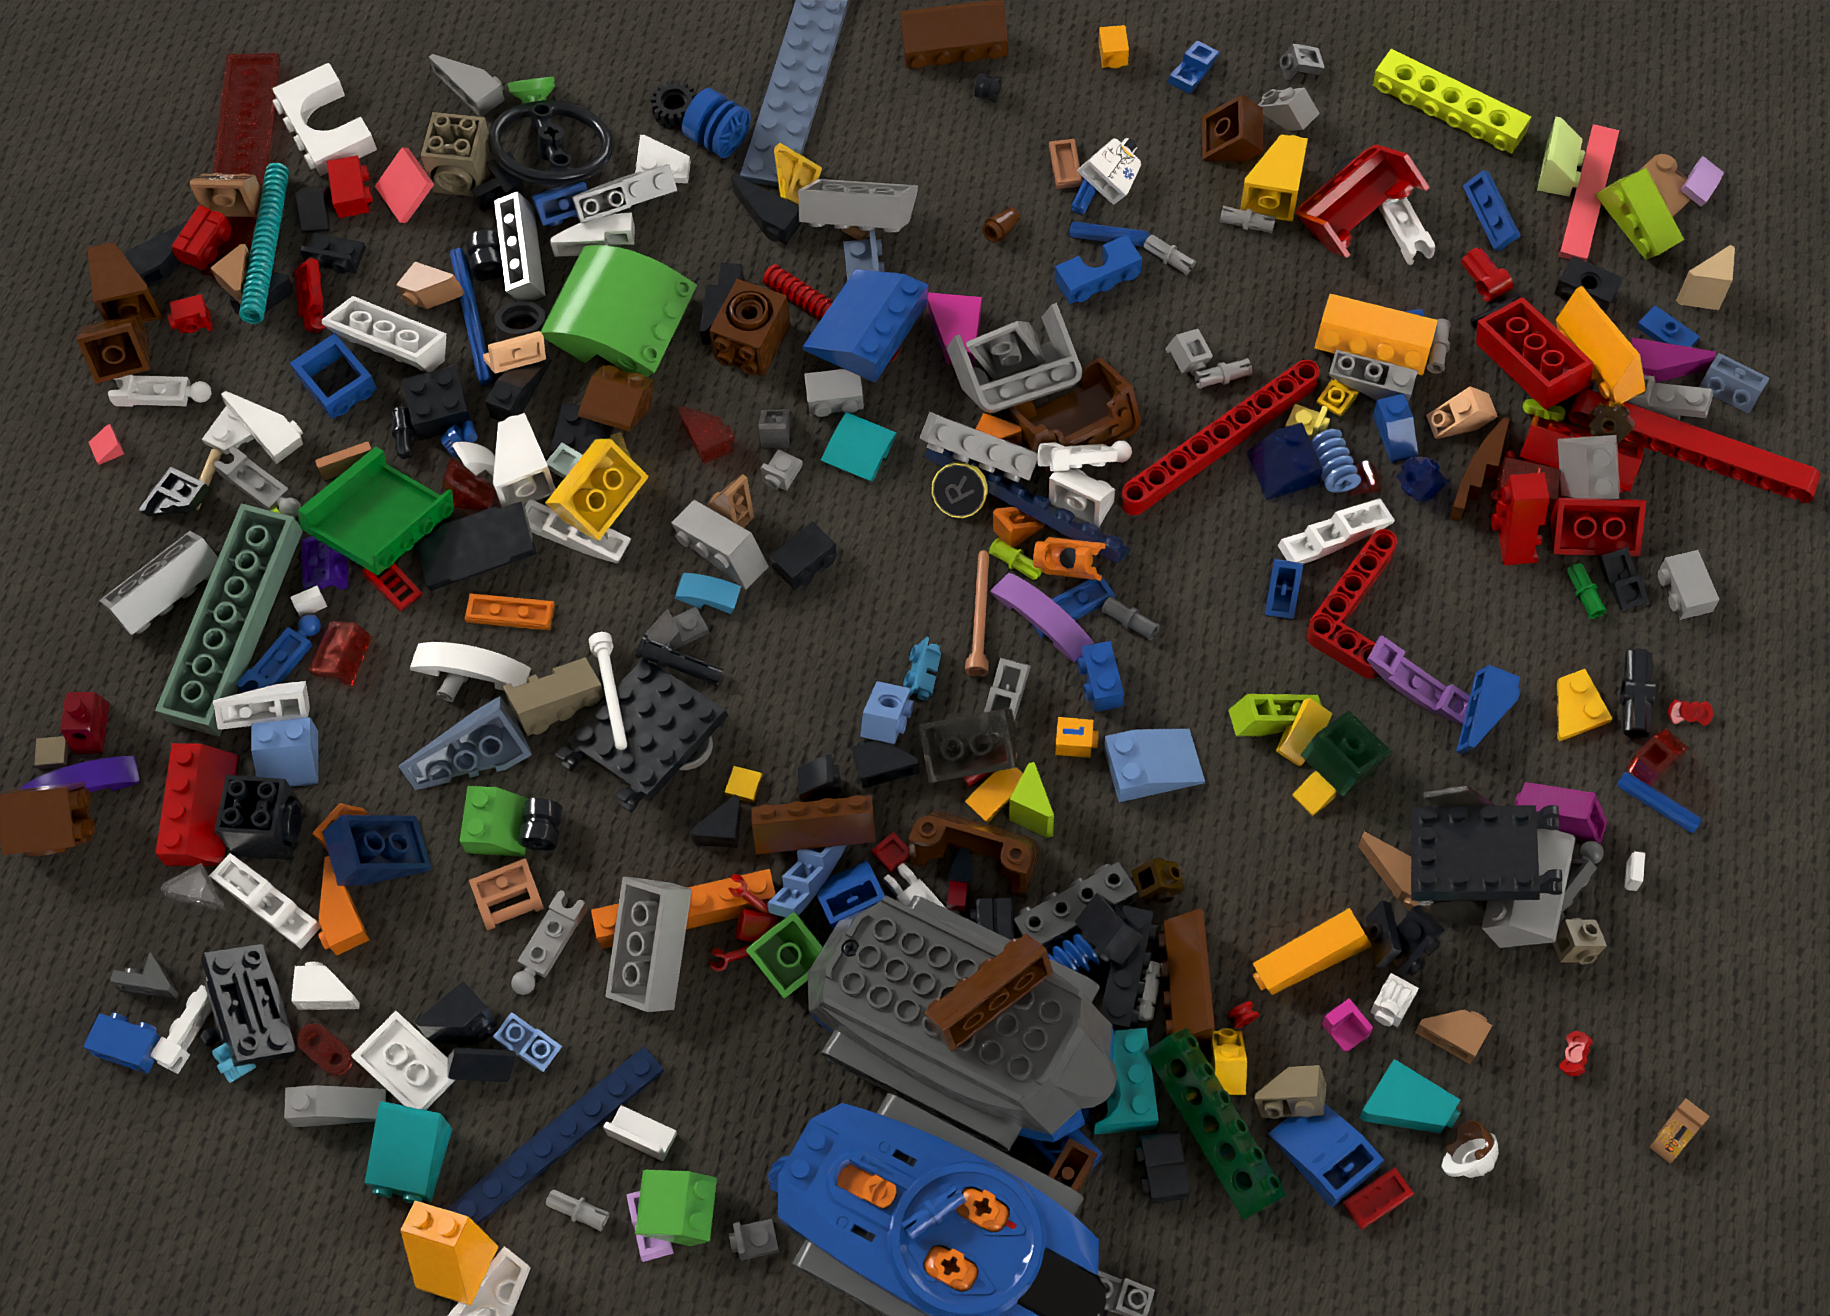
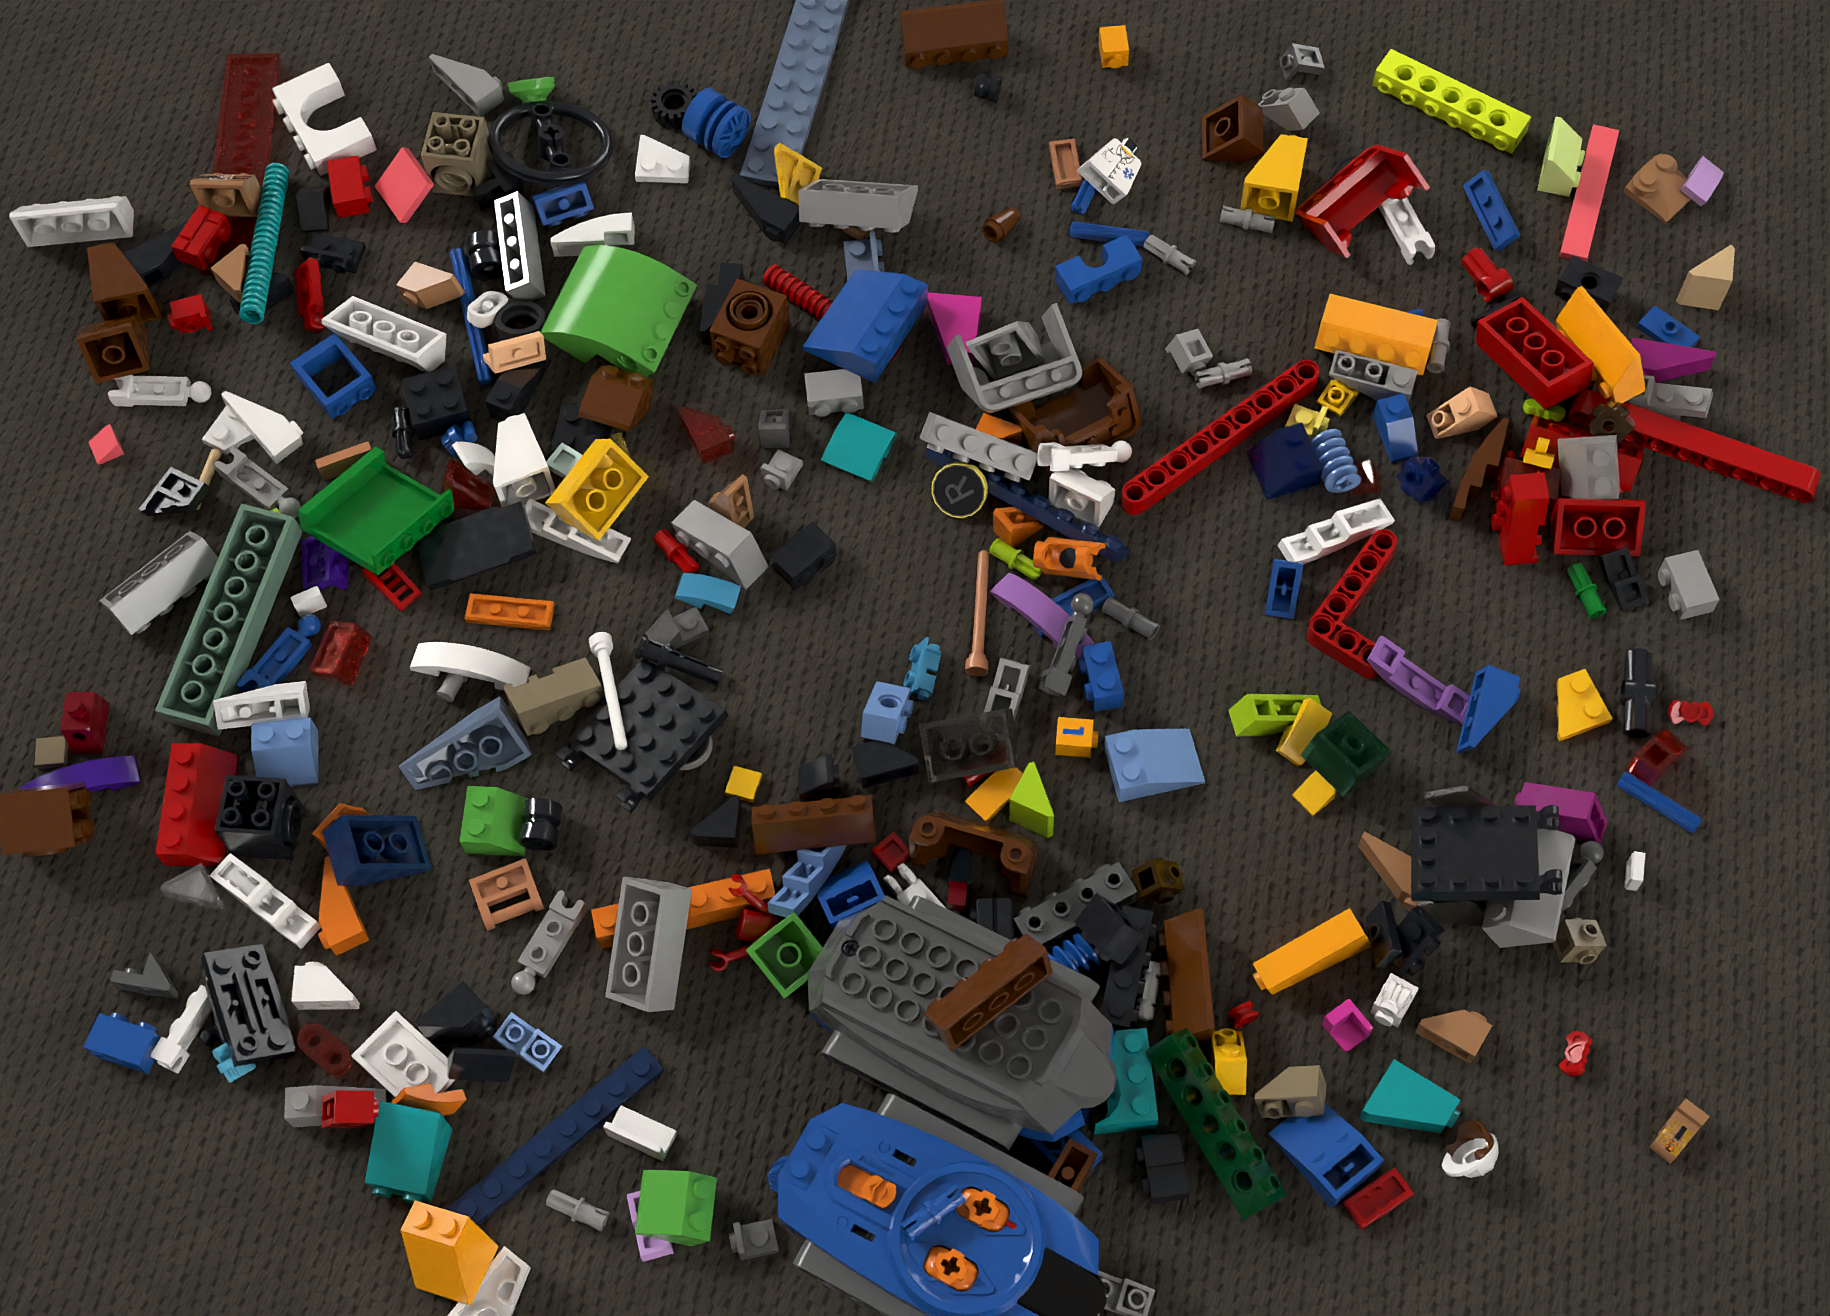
light grey slope [572,164,677,223] -> none
blue slope [1168,41,1219,94] -> none
lime wedge [1595,168,1684,259] -> none
sand blue bracket [1699,353,1770,413] -> none
none -> white slope [10,196,134,247]
none -> red brick [321,1090,379,1128]
none -> orange slope [391,1083,467,1116]
none -> white plate [467,291,508,328]
none -> red axle [654,529,699,574]
none -> dark grey plate [1037,593,1094,697]
none -> yellow tile [1523,437,1555,469]

